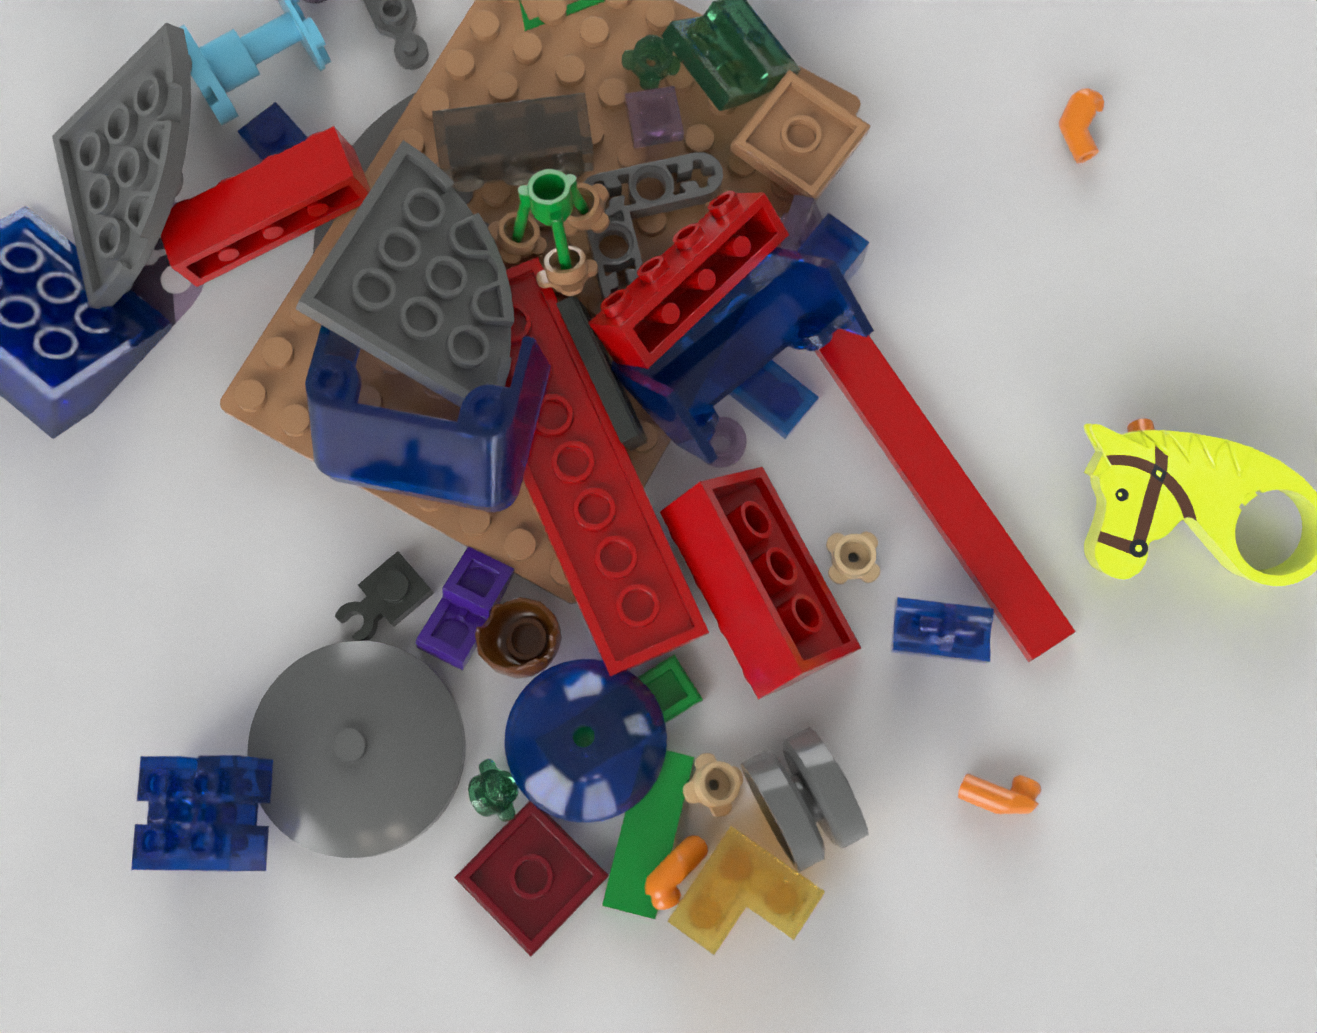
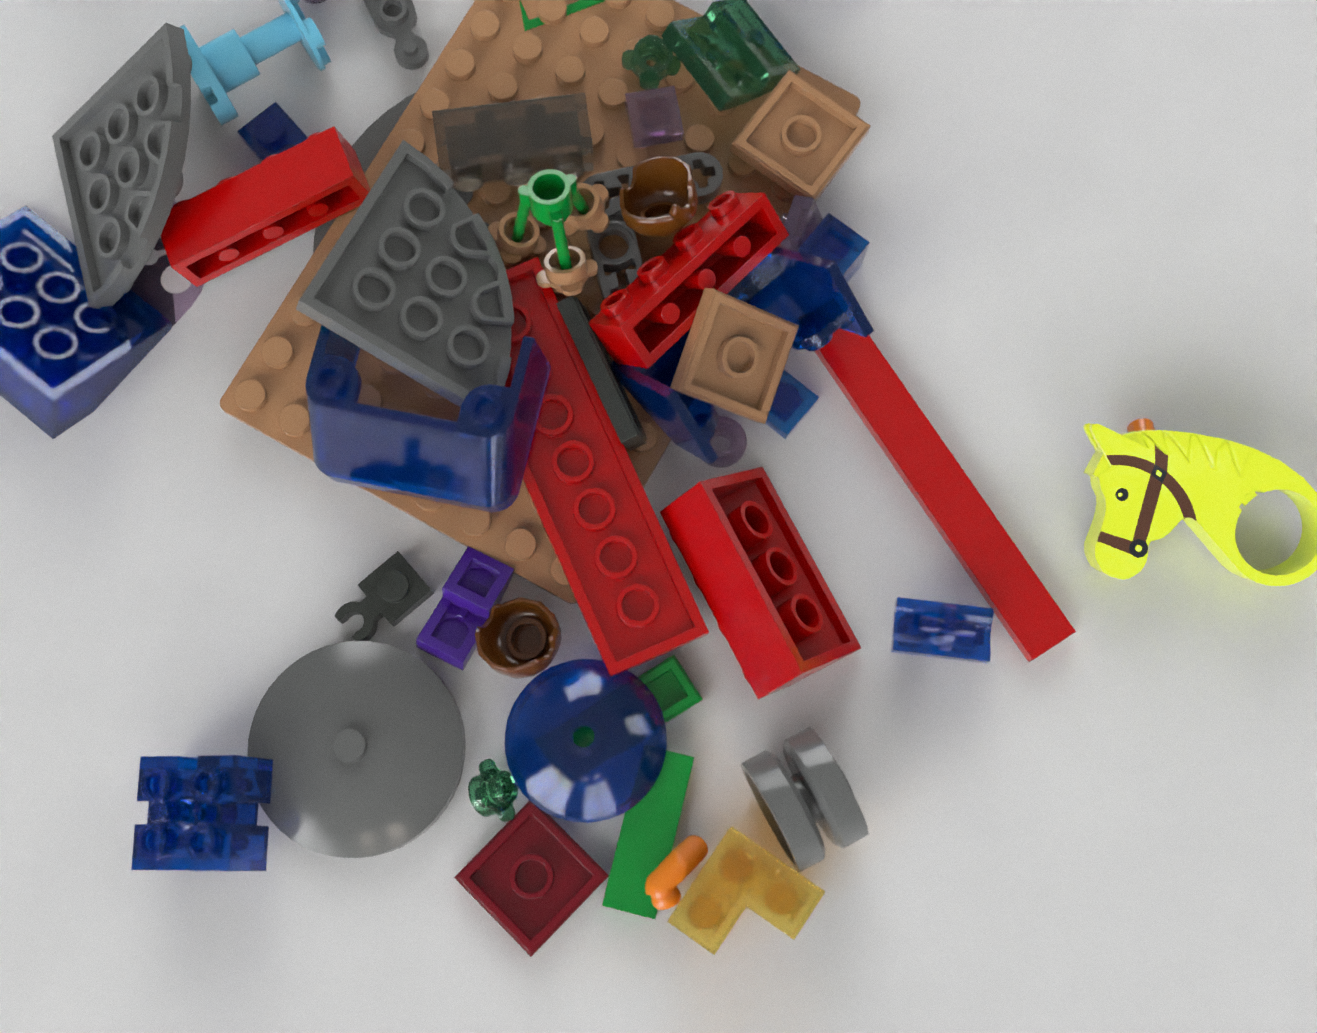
tan plate [683,753,743,817] -> none
tan plate [826,531,880,584] -> none
orange arm [958,773,1041,814] -> none
orange arm [1059,88,1104,163] -> none
none -> reddish brown hair [619,156,698,237]
none -> medium nougat plate [670,288,799,424]

